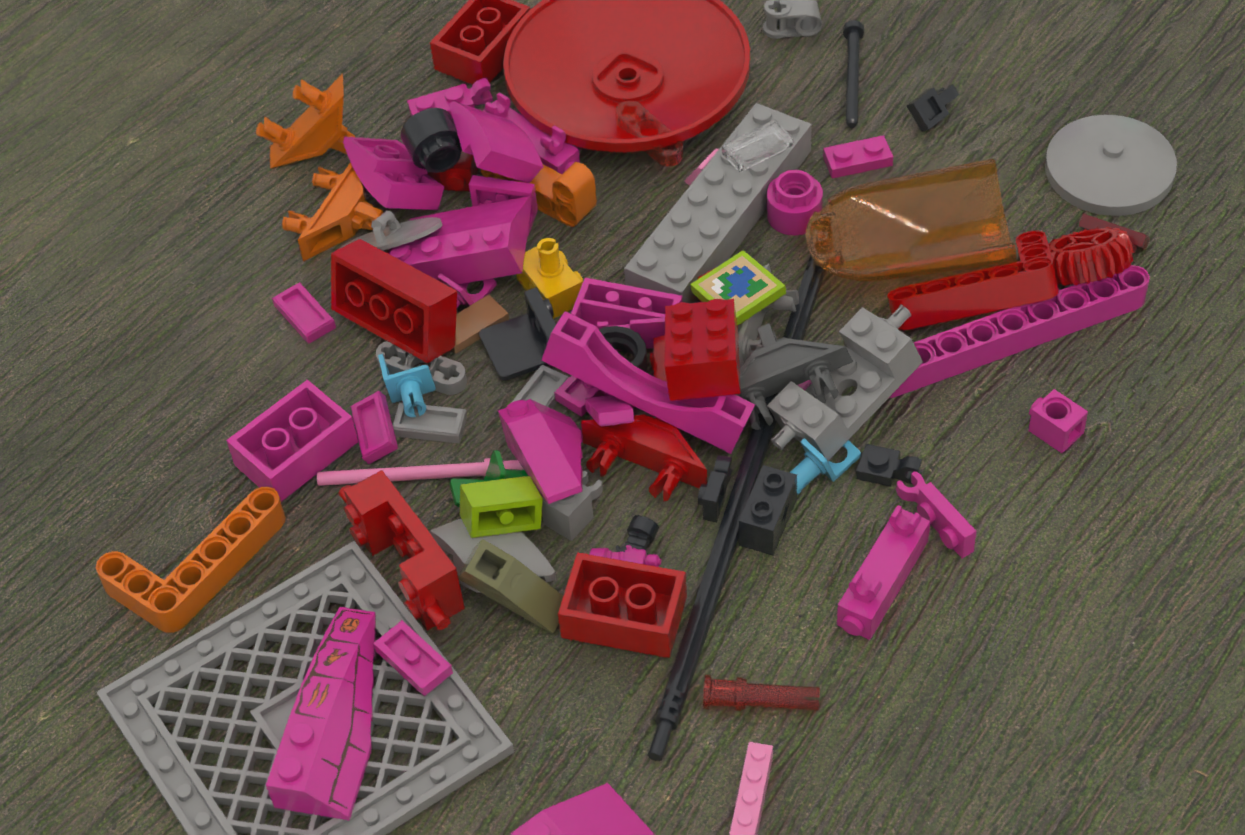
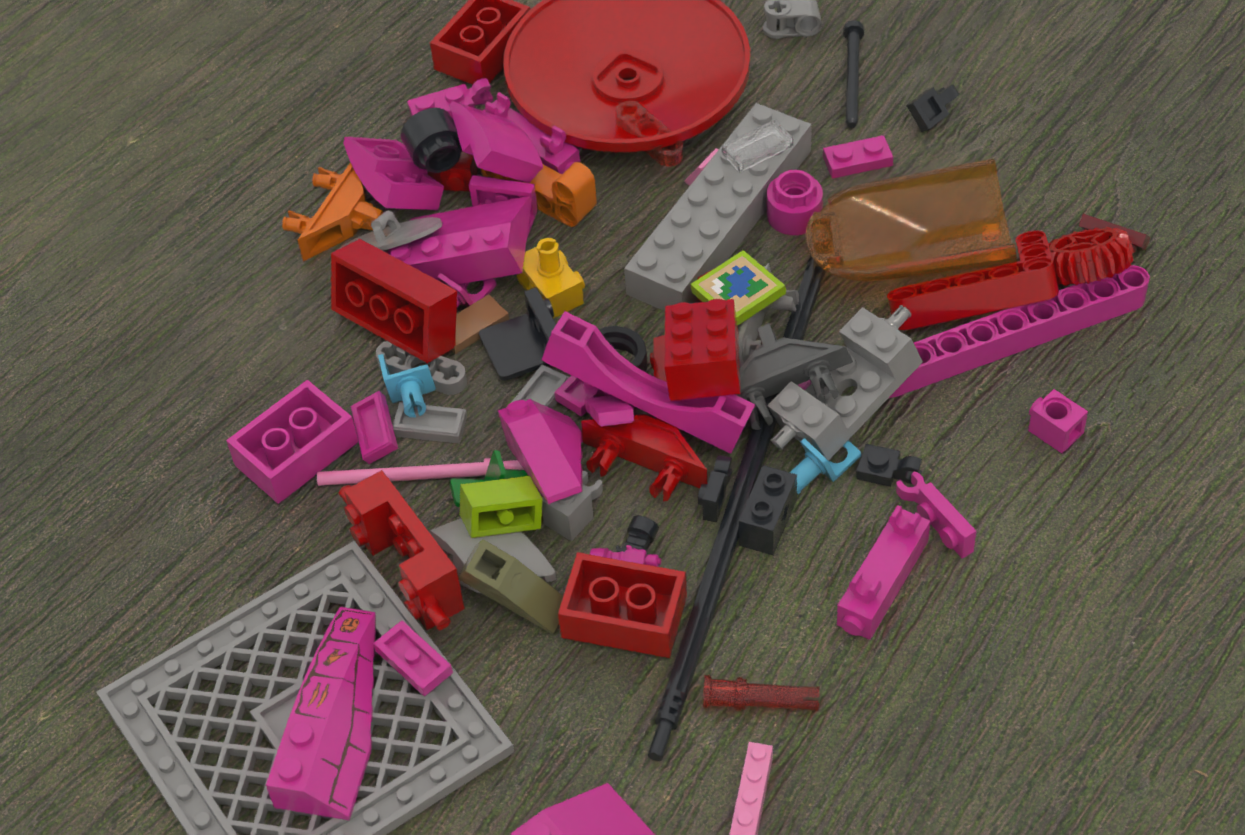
orange beam [96,487,286,633] -> none
orange connector [256,73,355,169] -> none
dark pink tile [272,282,336,344] -> none
dark pink wedge [571,278,683,351] -> none
light grey dish [1045,115,1177,216] -> none

